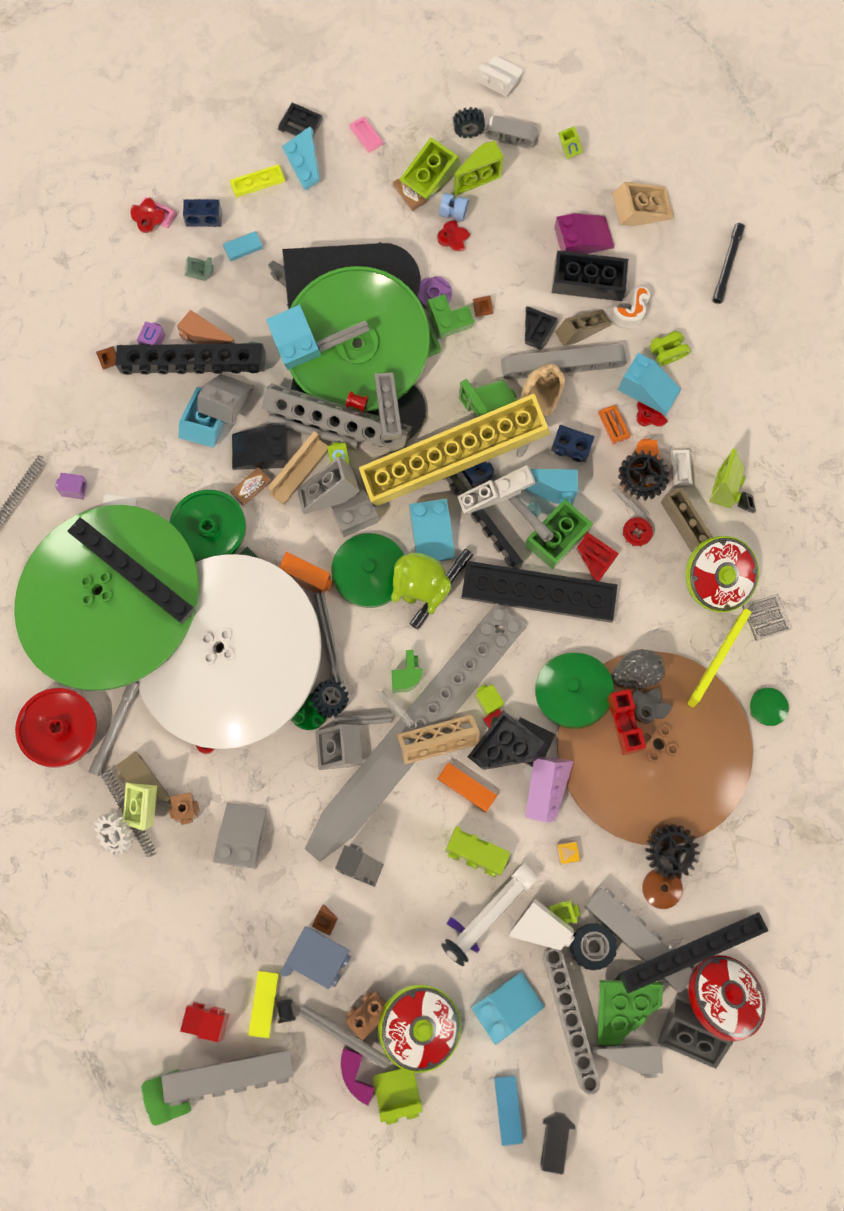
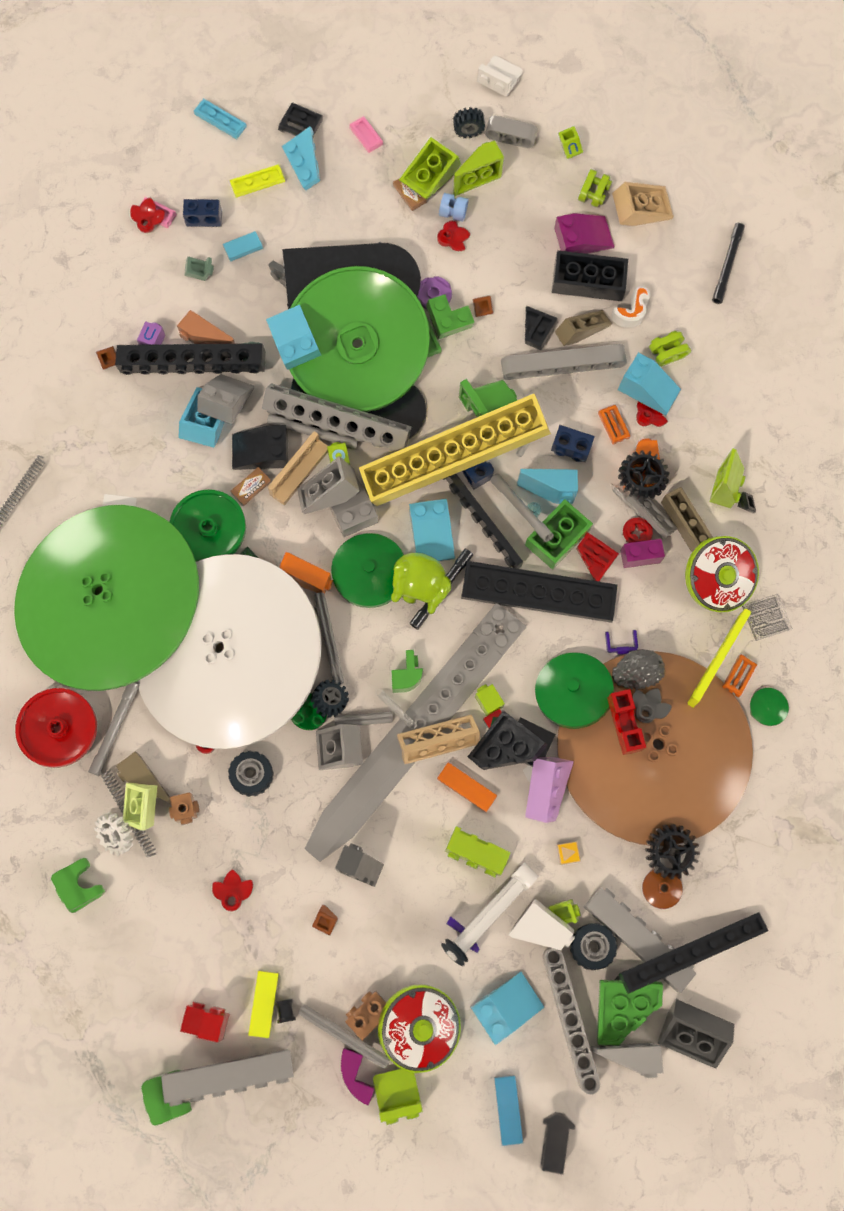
medium lavender brick [55,473,87,500] -> none
black plate [67,517,195,624] -> none
light grey slope [213,803,267,869] -> none
sand blue container [281,926,352,989] -> none
light grey axle [316,321,369,351] -> none
red bush [346,391,369,412] -> none
light grey plate [374,373,402,440] -> none
white slope [457,465,536,514] -> none
tan hair [521,364,565,417] -> none
white tile [670,450,693,487] -> none
dish [688,955,766,1041] -> none
none -> bright green piece [51,858,105,913]
none -> medium azure tile [194,98,246,139]
none -> red plate [212,870,253,911]
none -> black wheel [228,751,273,797]
none -> lime brick [578,169,612,208]
none -> dark purple piece [605,630,638,655]
none -> magenta brick [620,539,665,568]
none -> light grey tile [626,494,678,539]
none -> orange tile [722,654,757,697]

